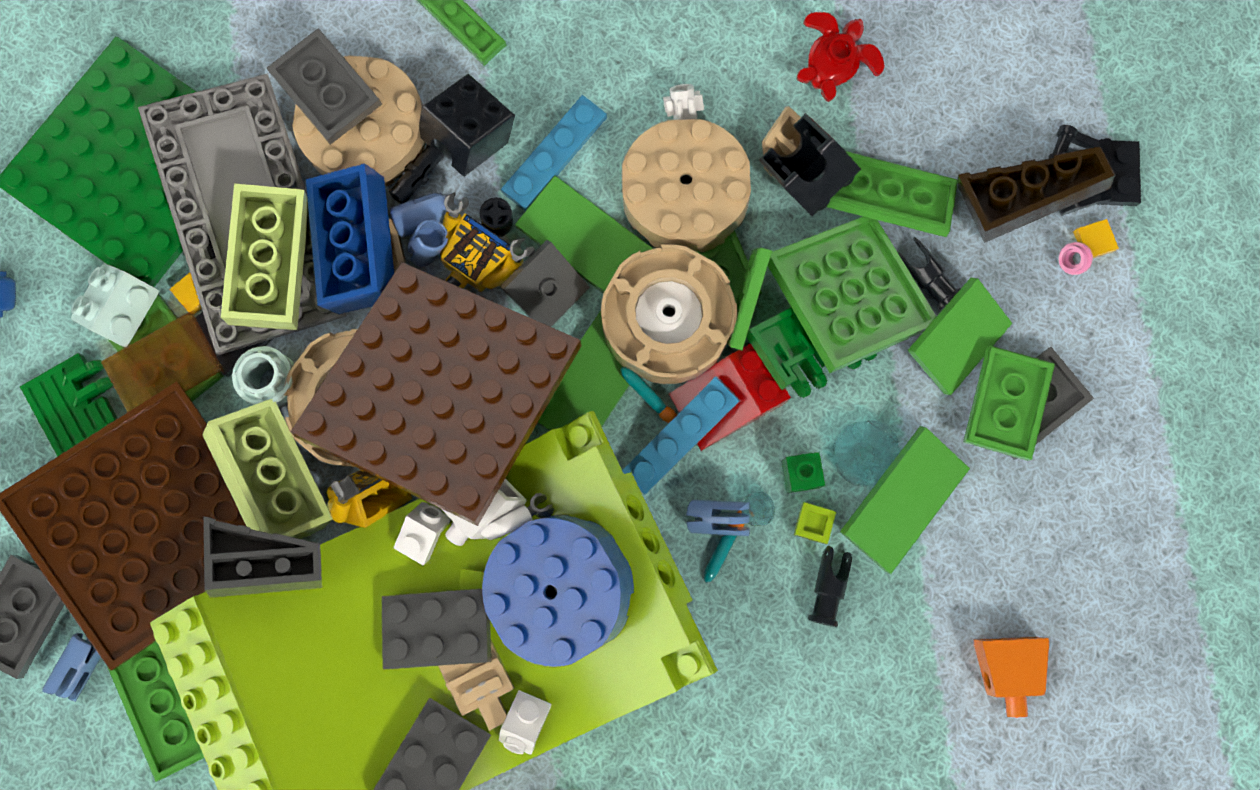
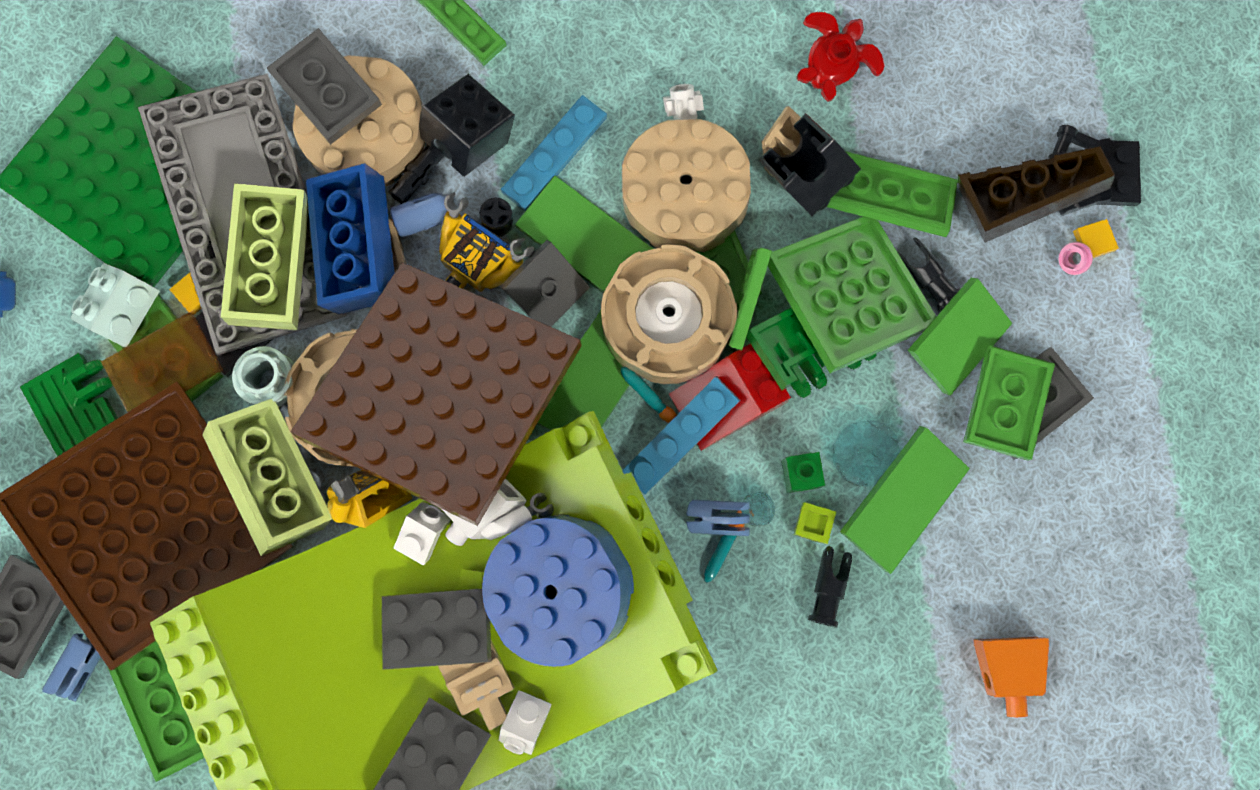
dark grey wedge [204,517,323,598] -> none
medium blue arm [408,219,448,267] -> none

